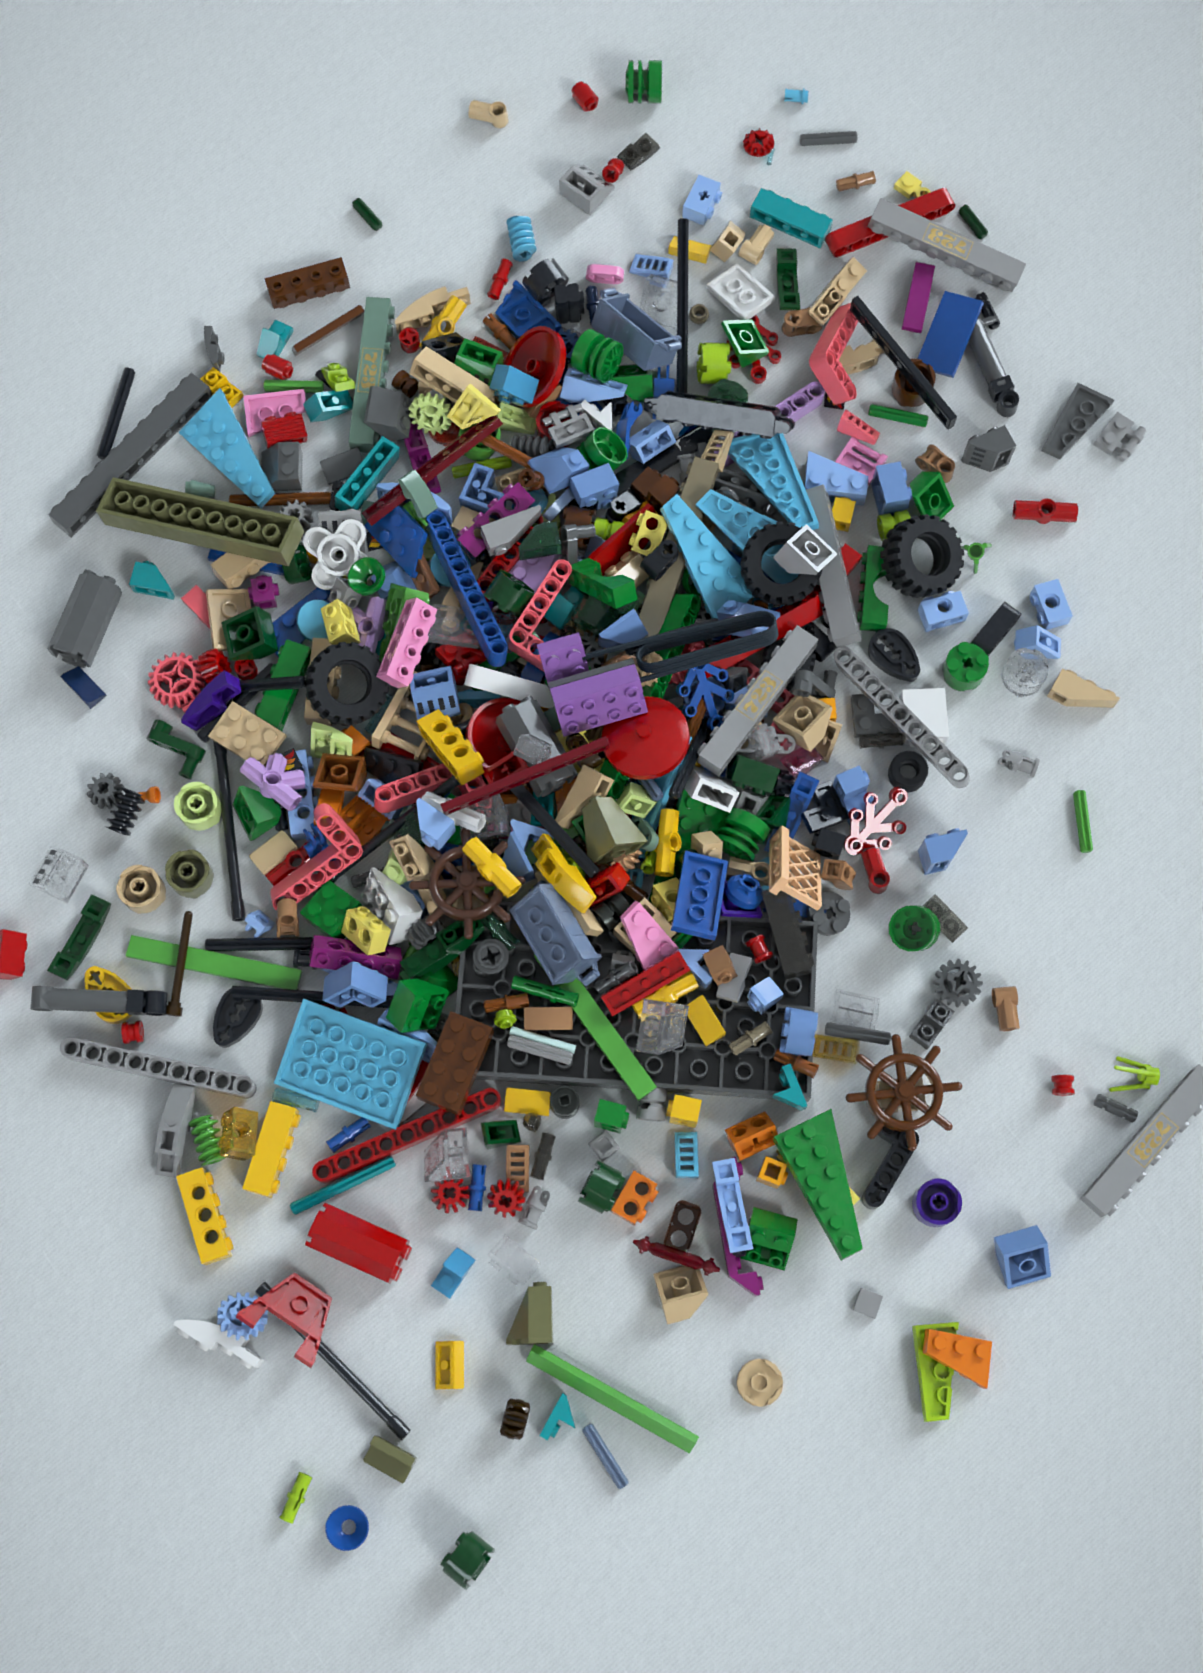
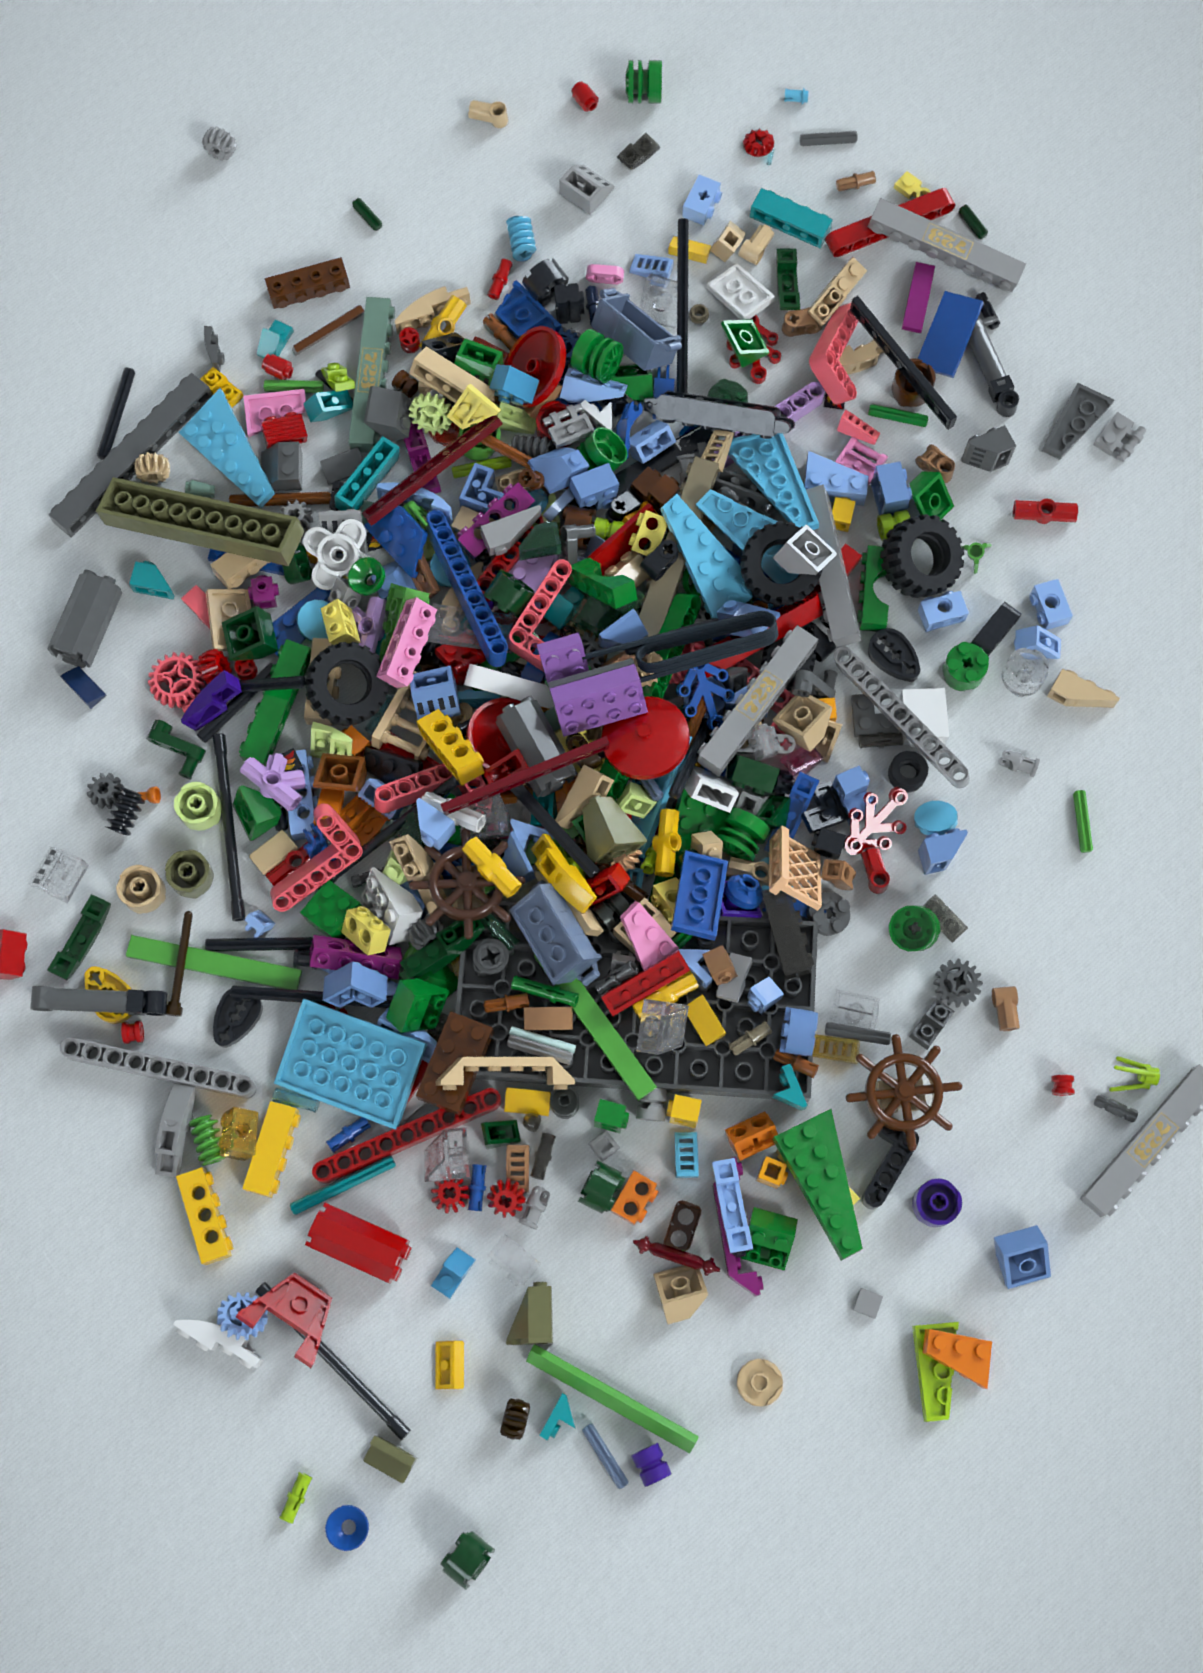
tan plate [208,701,287,767] -> none
medium nougat piece [276,898,299,938] -> none
sand green slope [398,469,438,518] -> none
lime plate [494,1009,517,1029] -> none
clear brick [513,734,552,765] -> none
red bush [602,158,624,183] -> none
sand green beam [631,817,659,852] -> none
lime brick [696,343,731,384] -> none
red bush [746,935,773,964] -> none
none -> tan gear [135,452,170,484]
none -> light grey gear [202,126,237,161]
none -> tan slope [436,1057,575,1090]
none -> dark purple wheel [631,1443,672,1487]
none -> medium azure tile [914,801,958,836]

